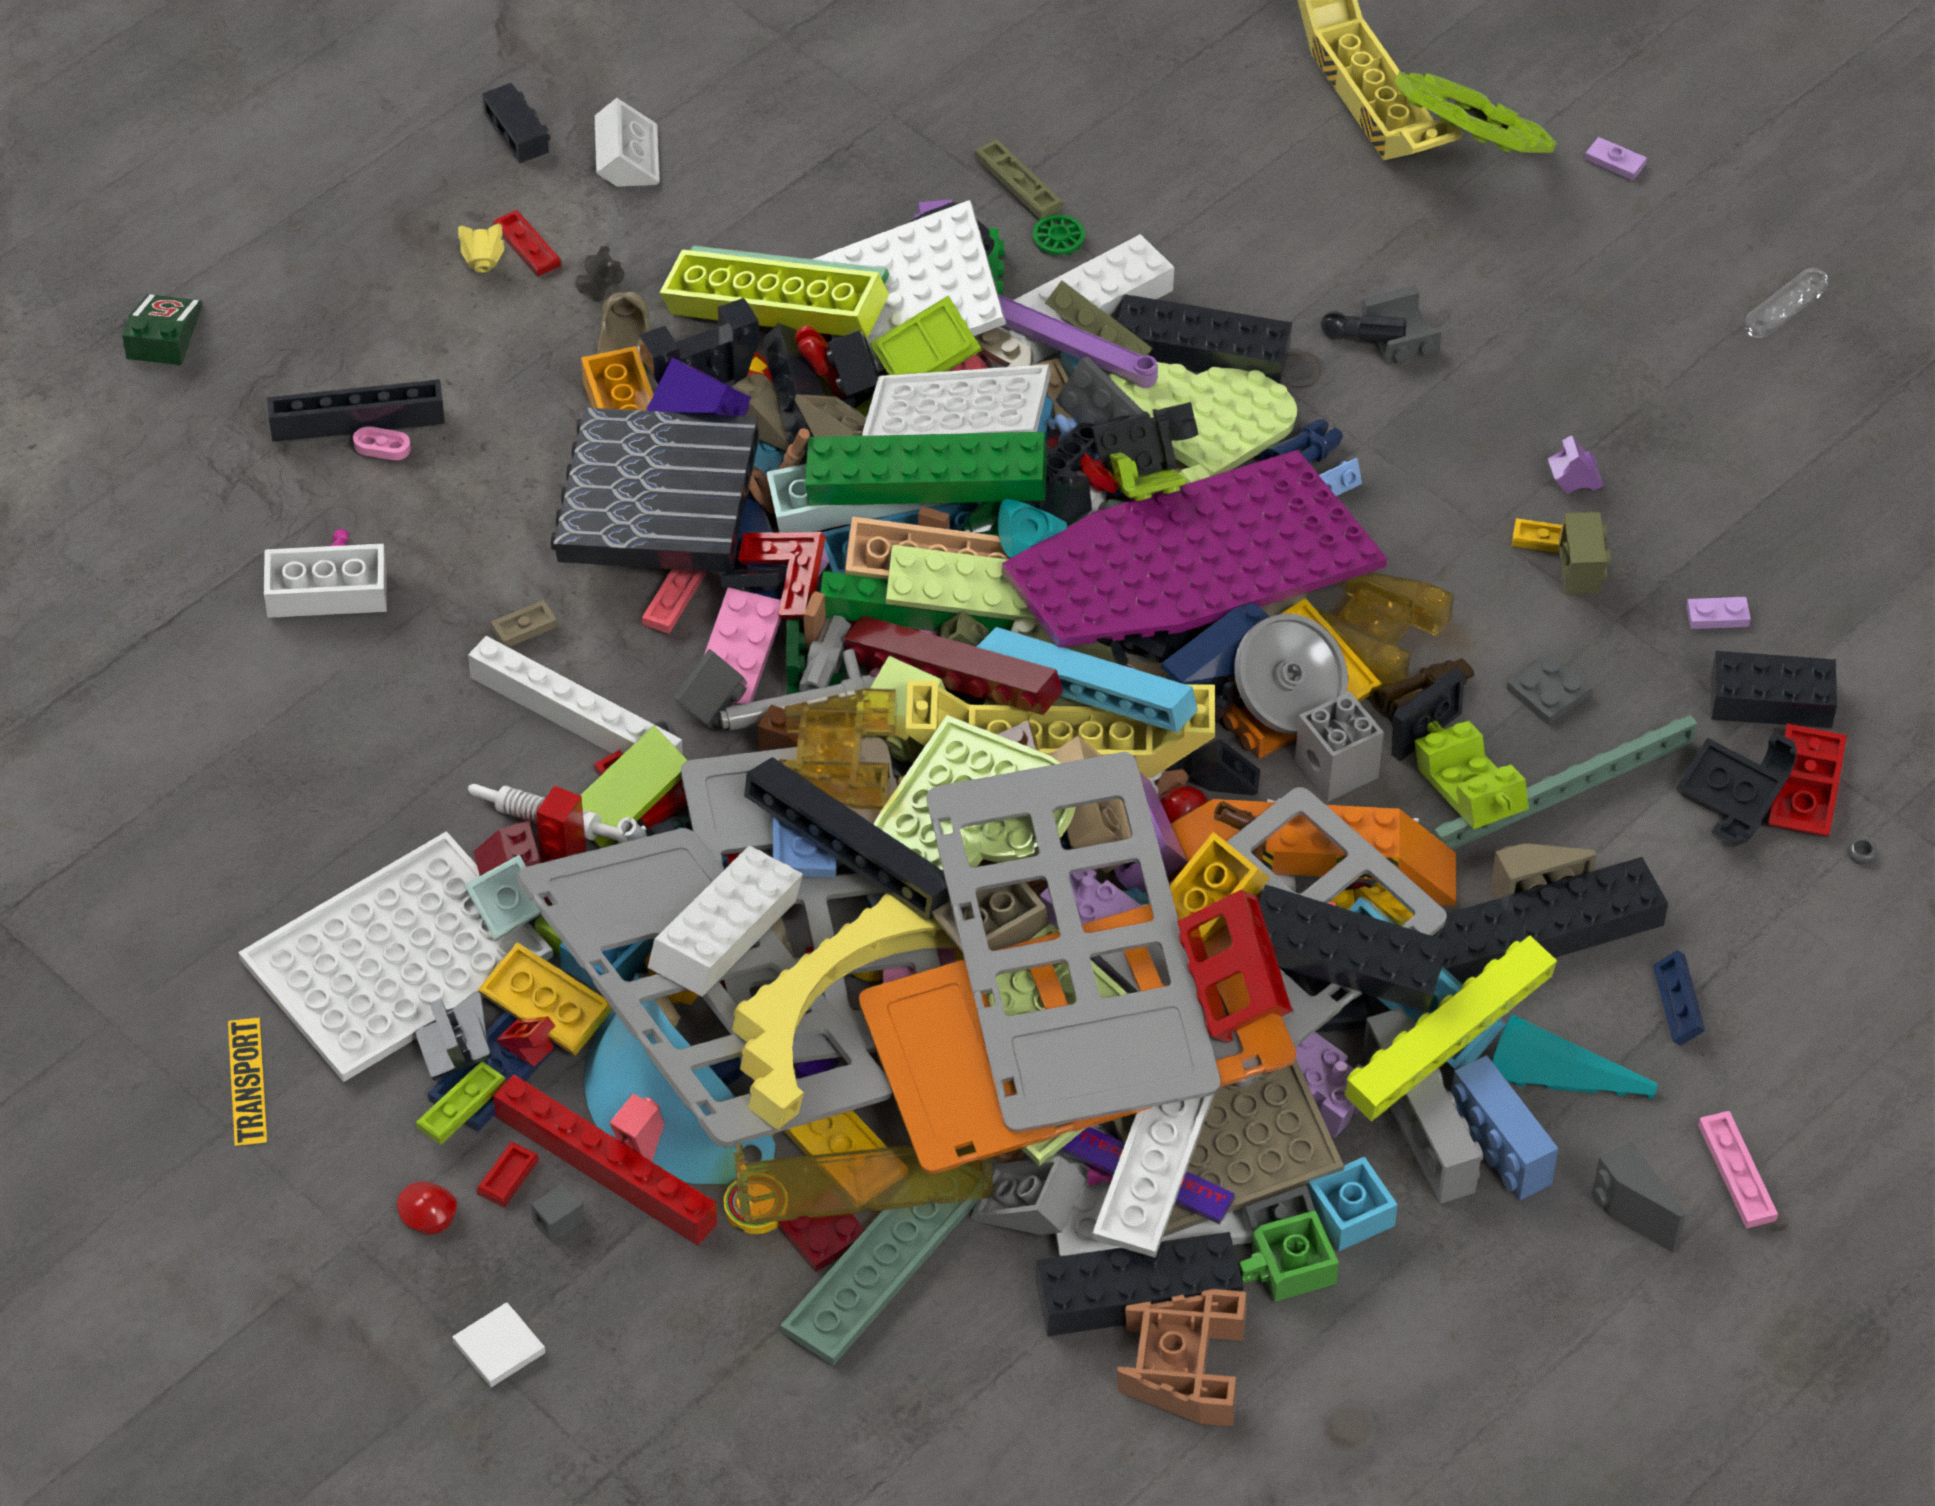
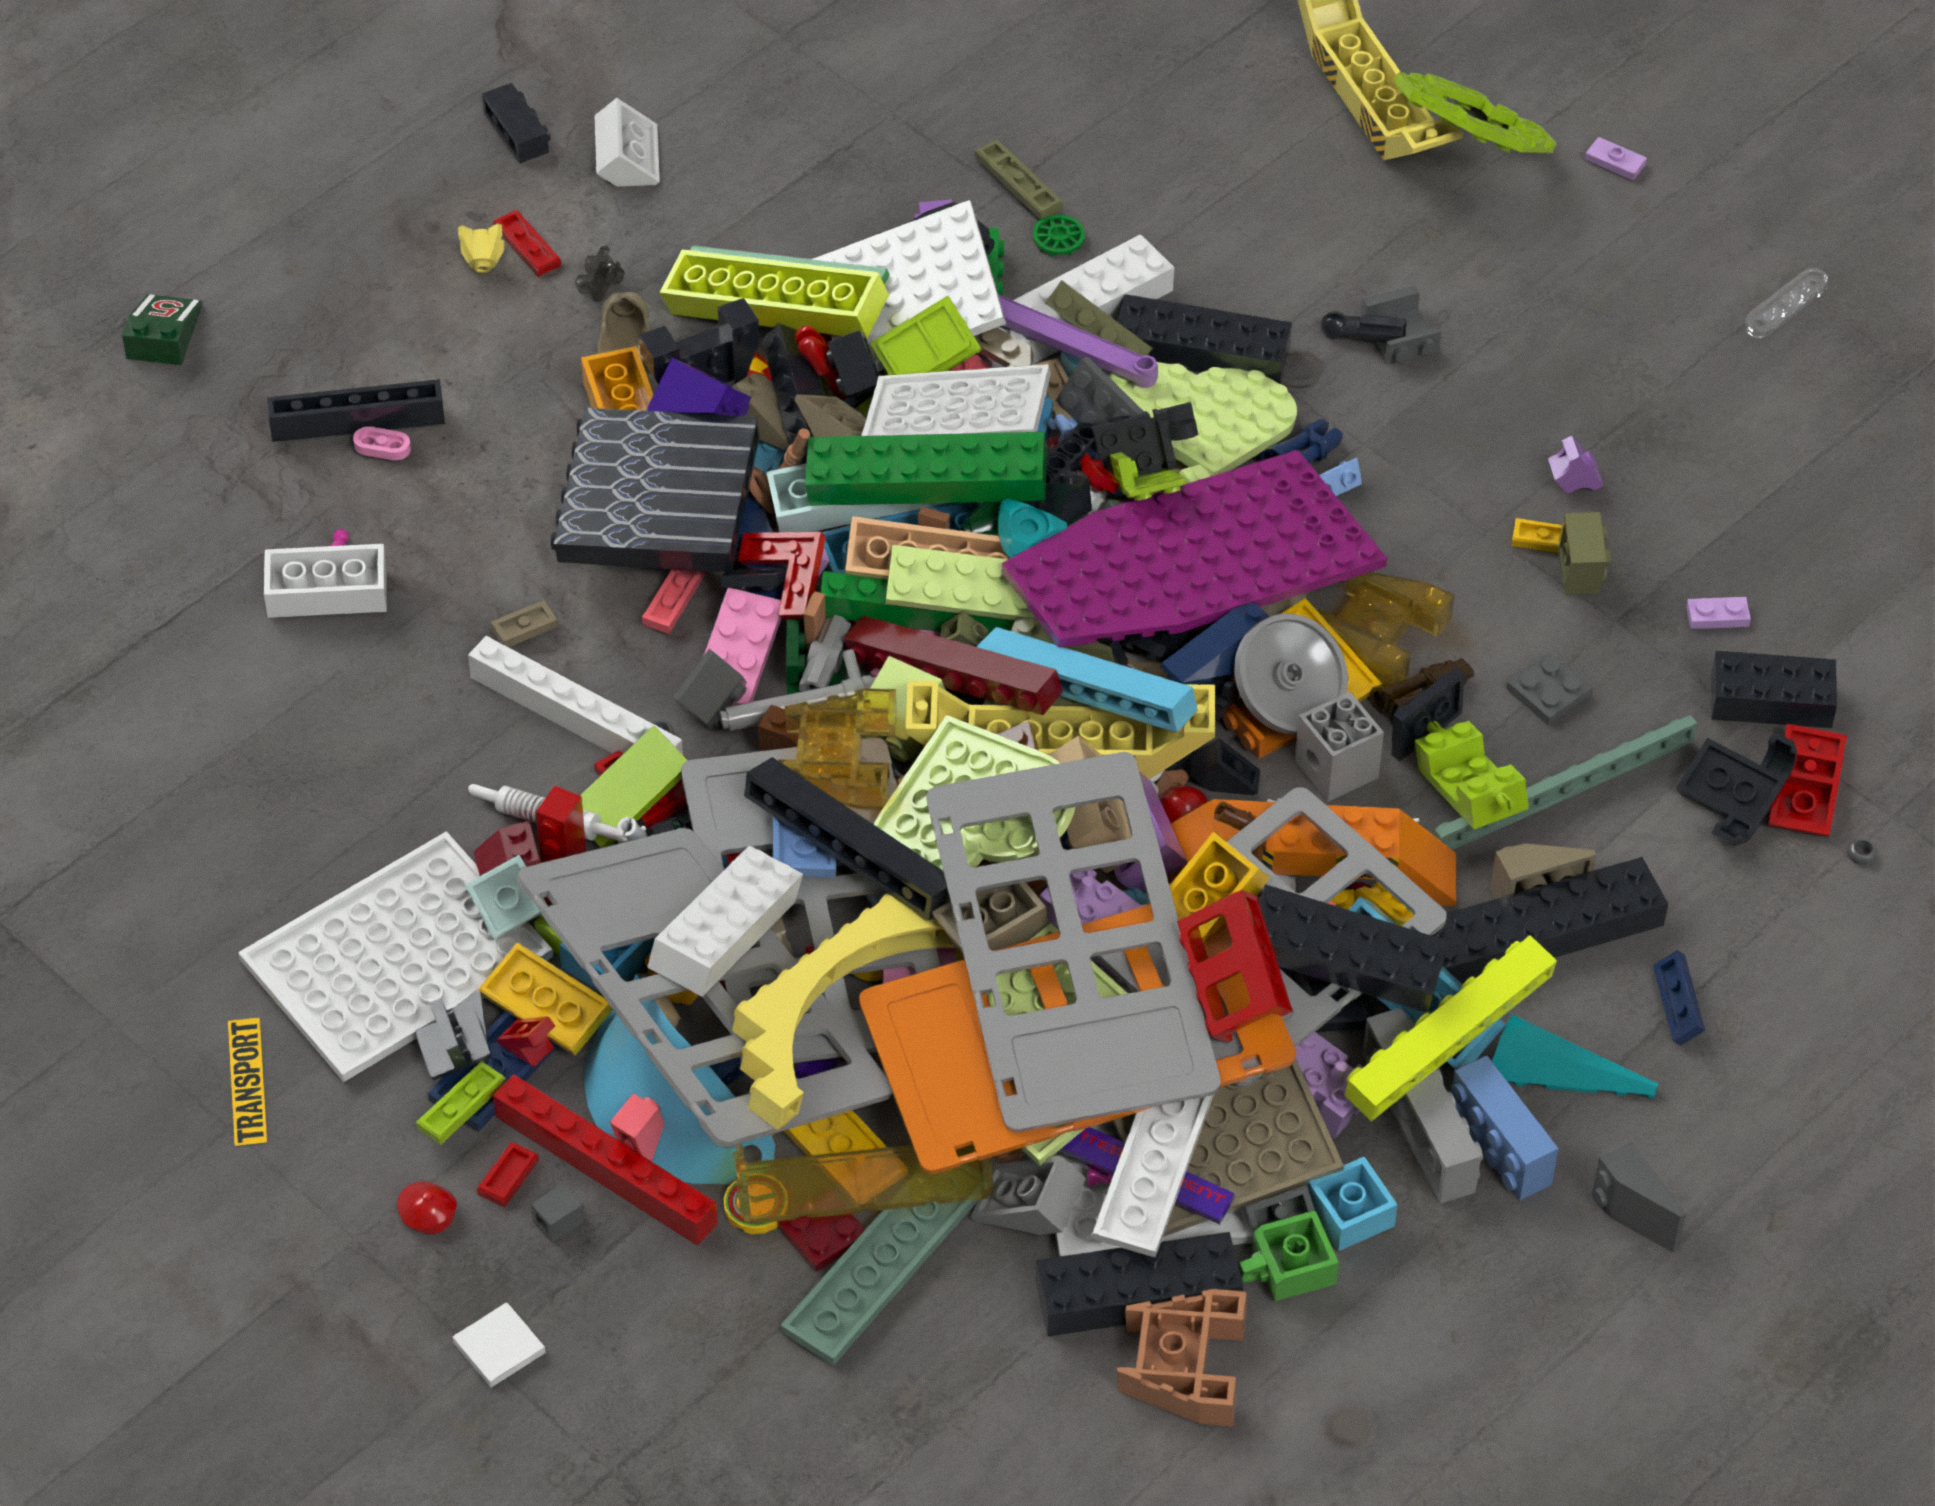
bright pink plate [1698,1111,1778,1229] -> none

